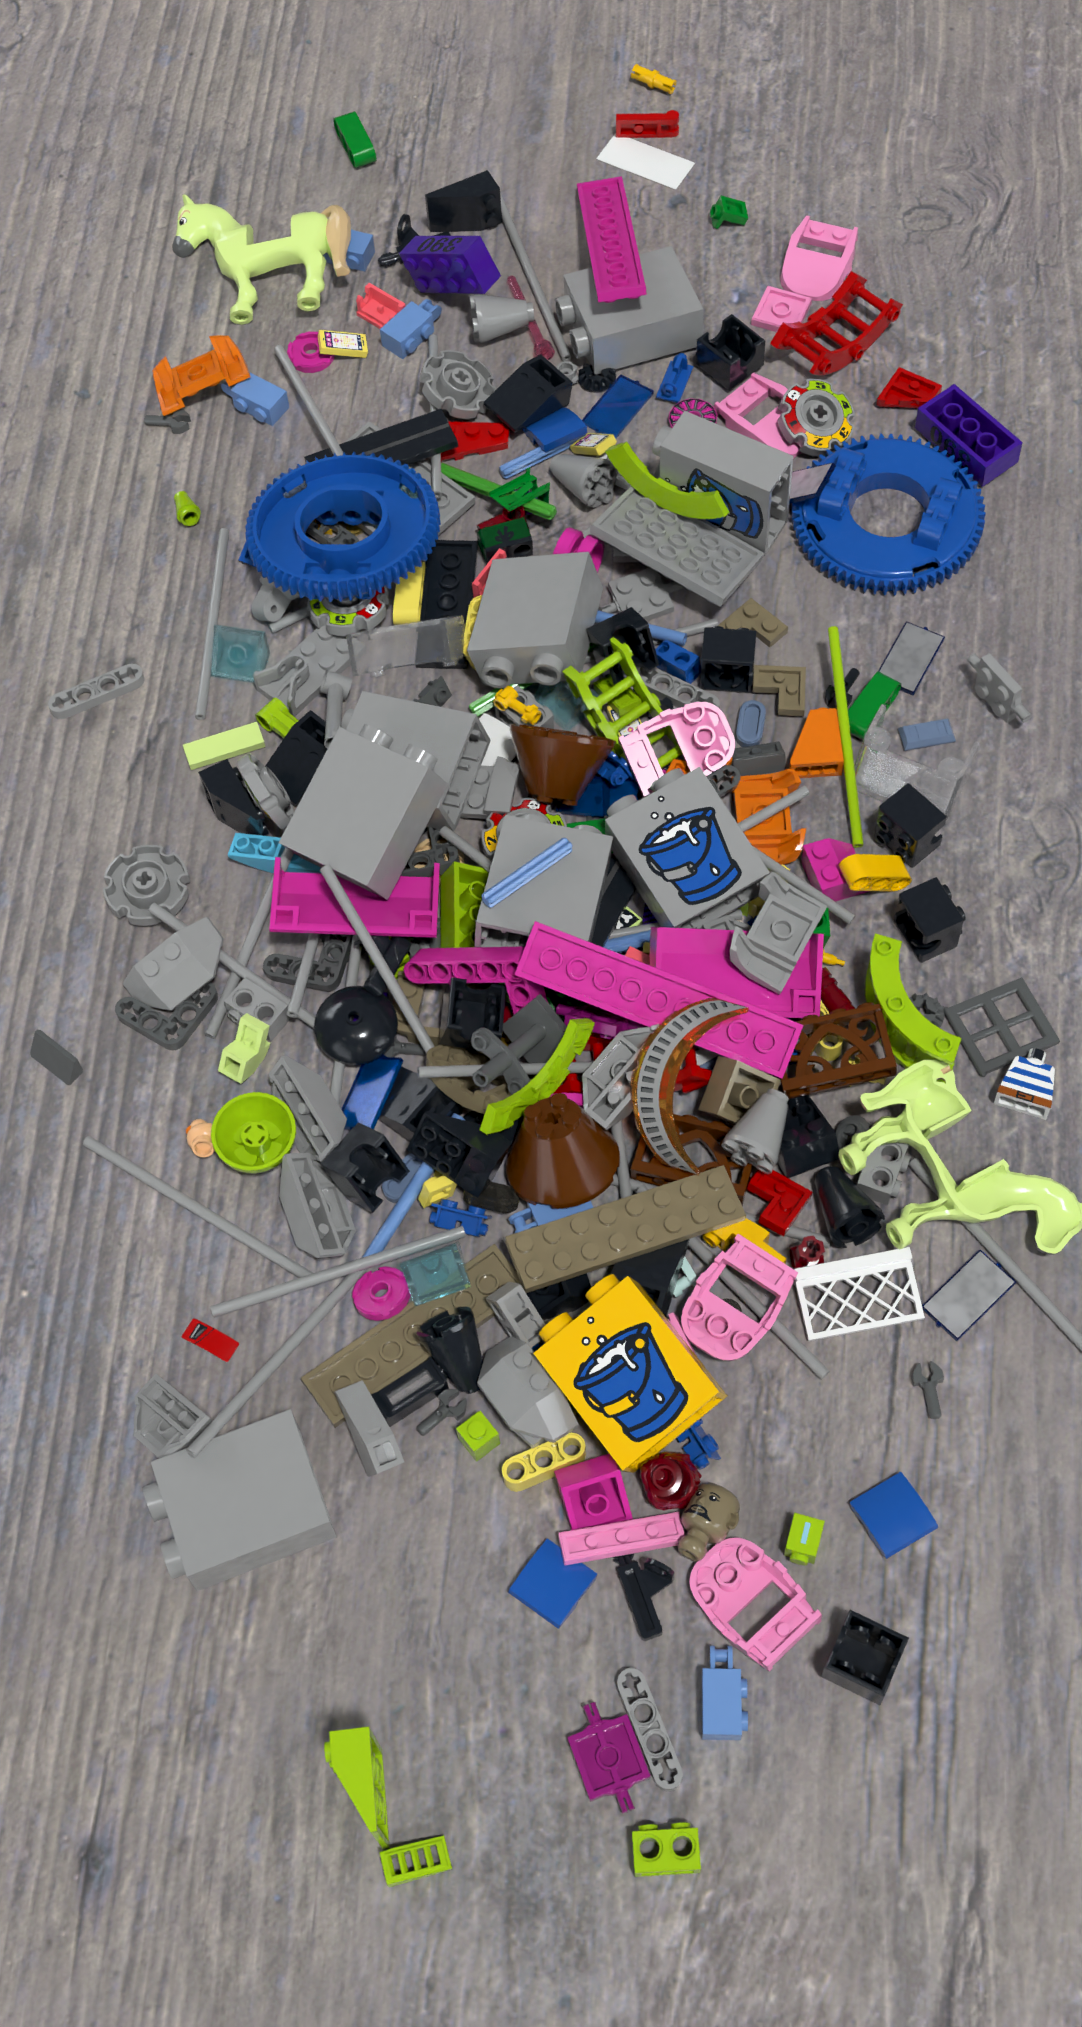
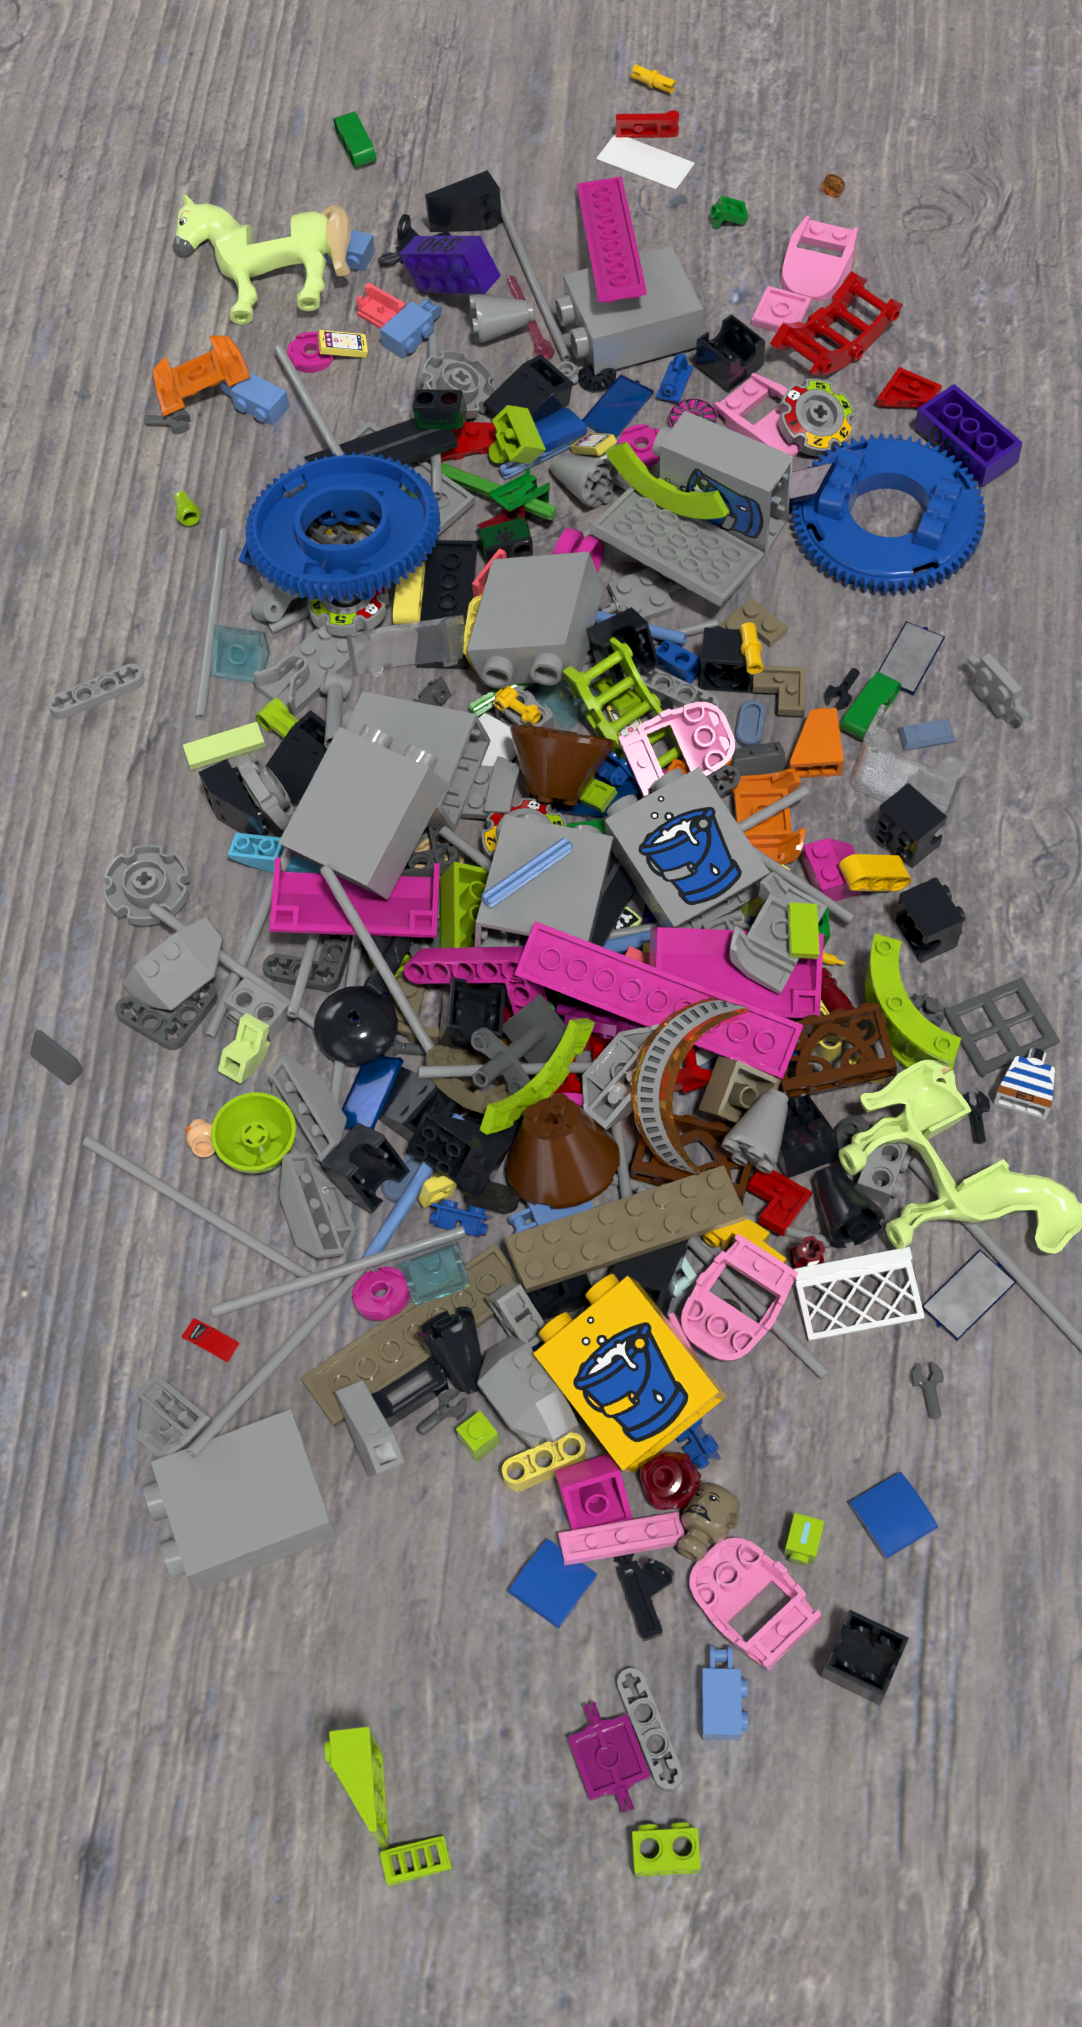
lime piece [828,626,864,848] -> none
none -> black piece [412,389,467,429]
none -> lime brick [489,405,546,464]
none -> lime tile [580,779,617,813]
none -> dark pink tile [617,424,660,467]
none -> yellow pin [739,622,764,674]
none -> lime tile [788,902,820,959]
none -> clear orange tile [821,174,845,198]
none -> black bar [963,1091,991,1144]

